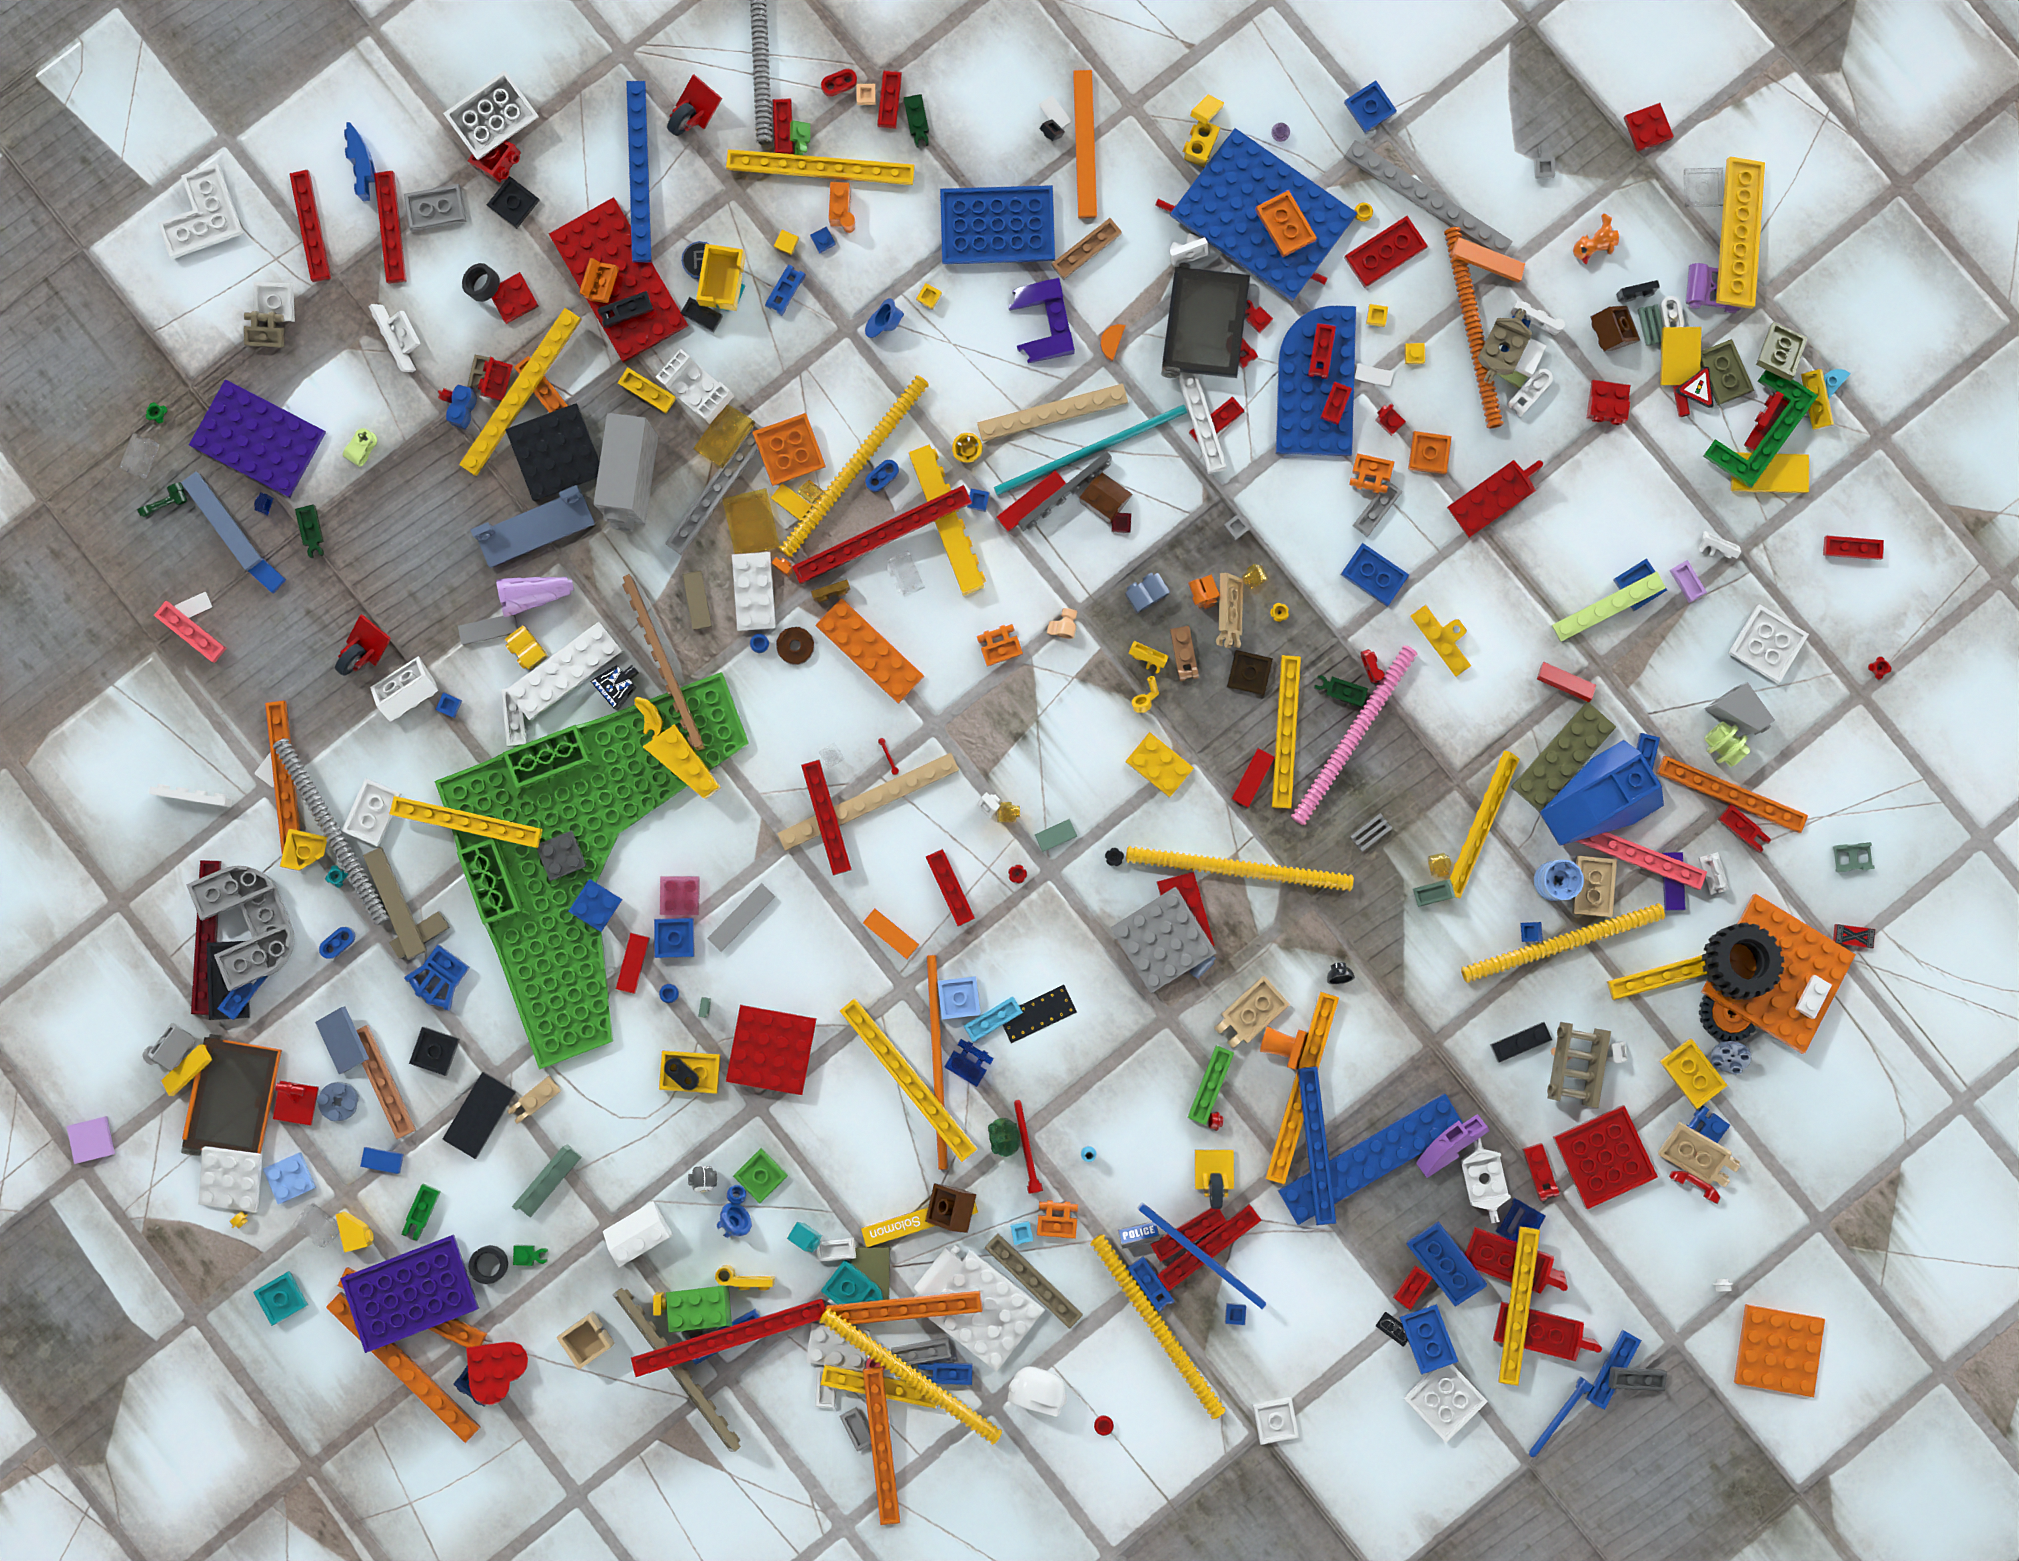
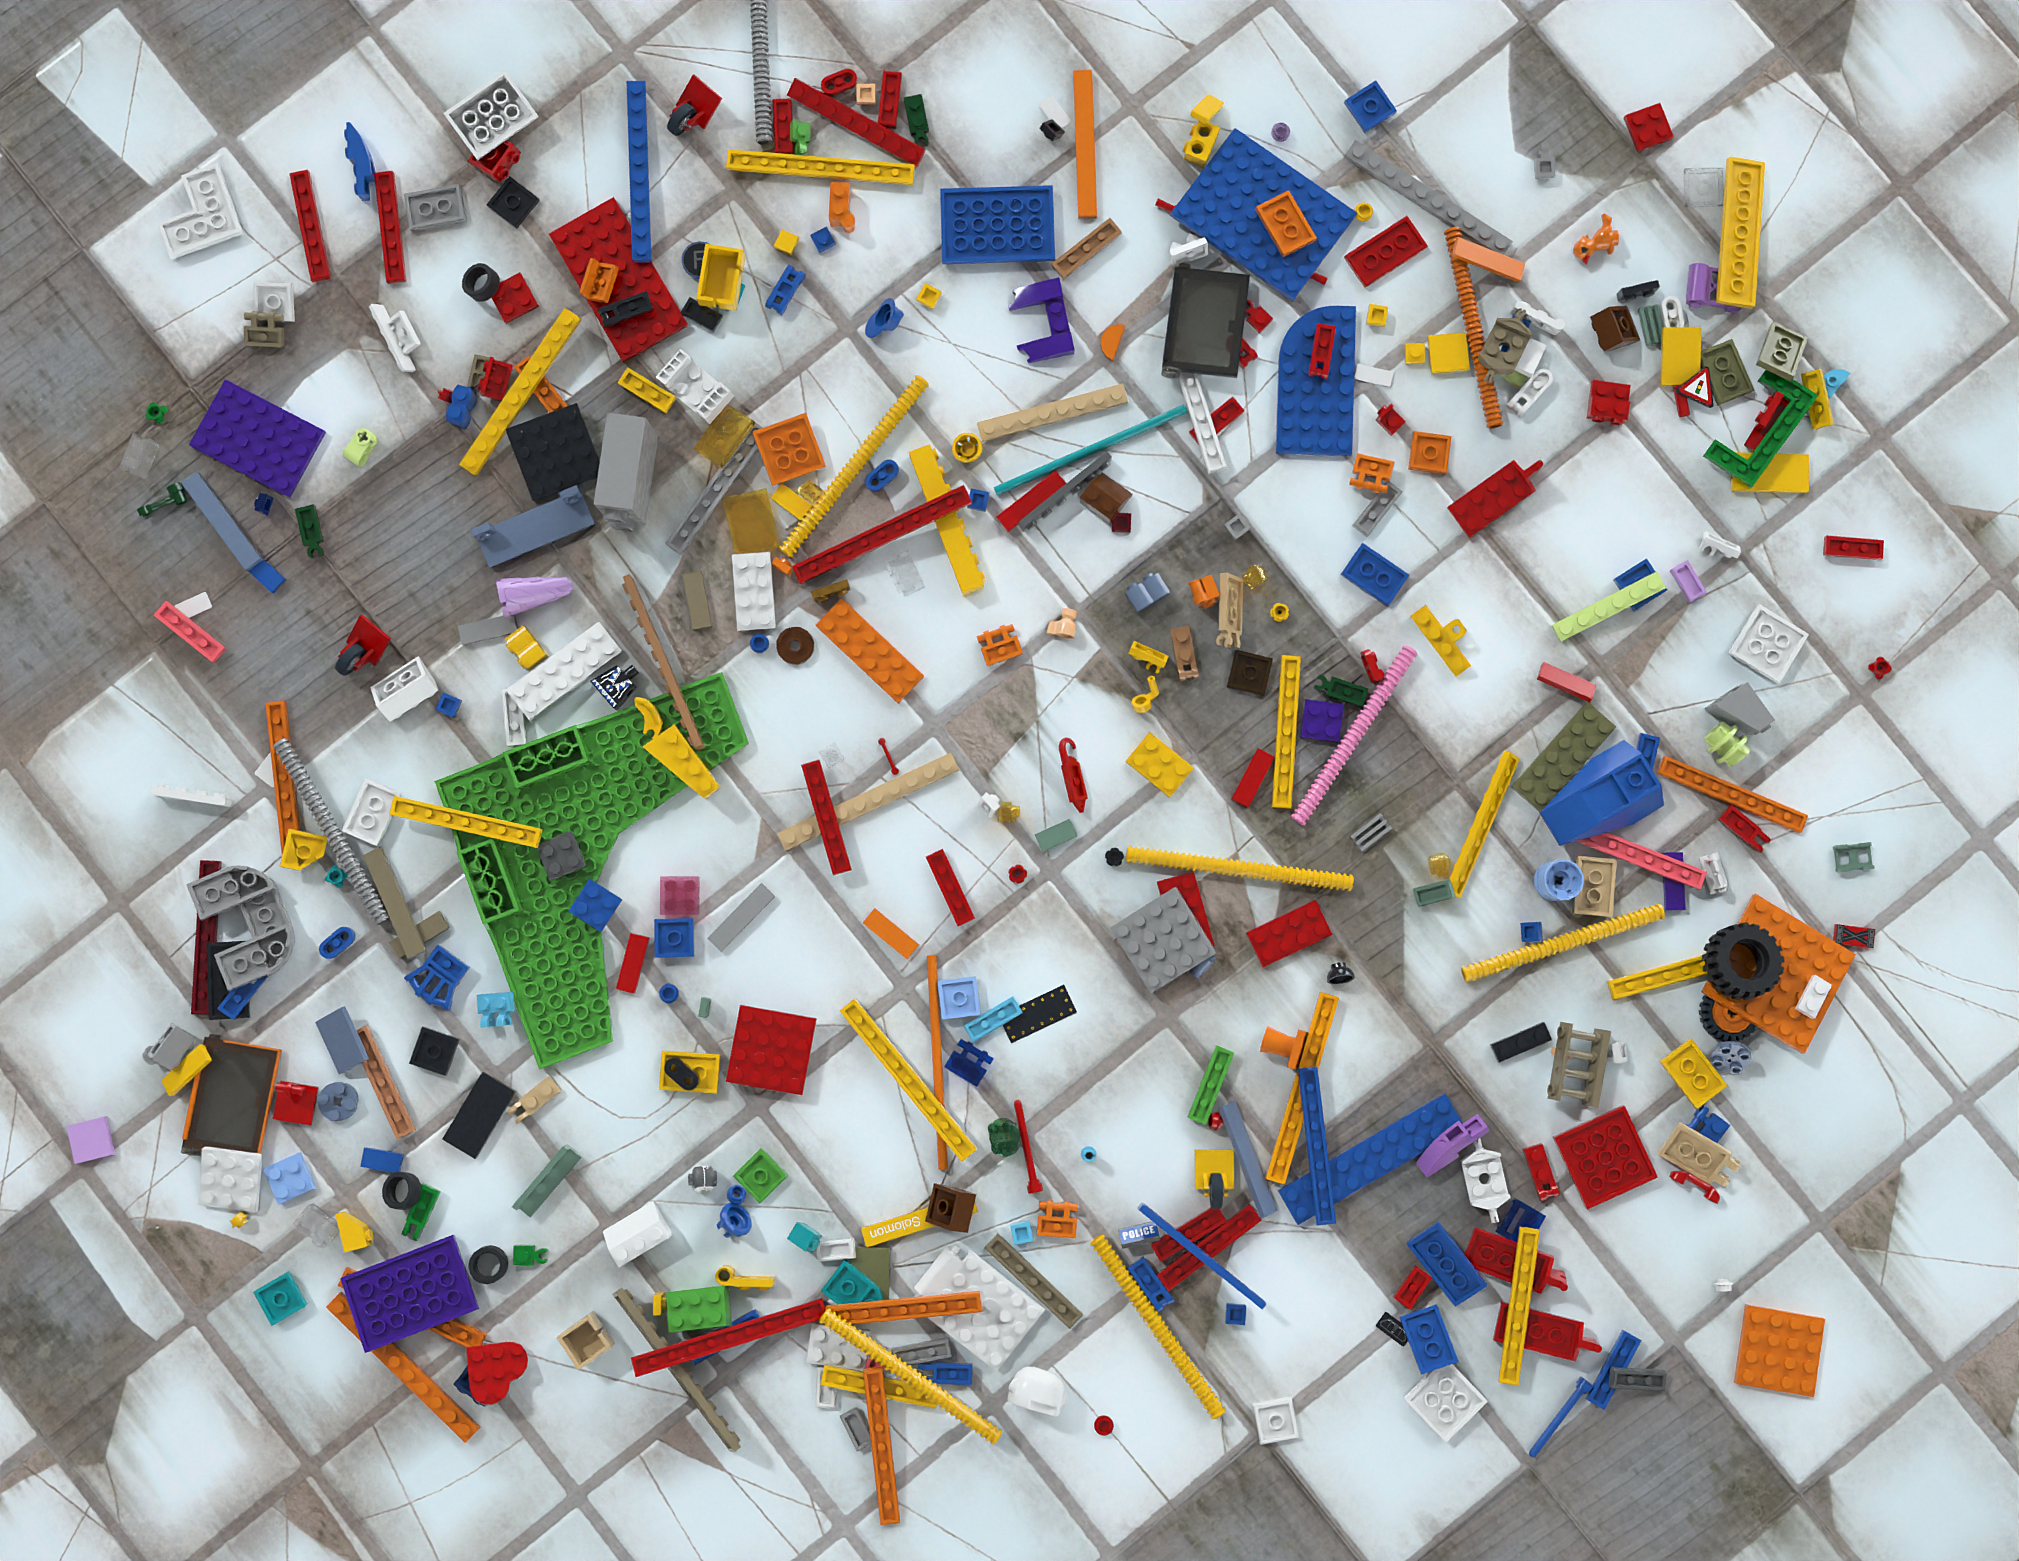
tan tile [1214,976,1290,1048] -> none
red plate [1320,382,1352,425] -> none
none -> black tyre [382,1172,421,1210]
none -> medium azure plate [477,992,515,1028]
none -> red plate [787,78,926,167]
none -> red plate [1058,737,1088,813]
none -> sand blue tile [1218,1101,1277,1218]
none -> red plate [1246,900,1333,968]
none -> dark purple plate [1300,699,1344,743]
none -> yellow tile [1427,332,1470,374]

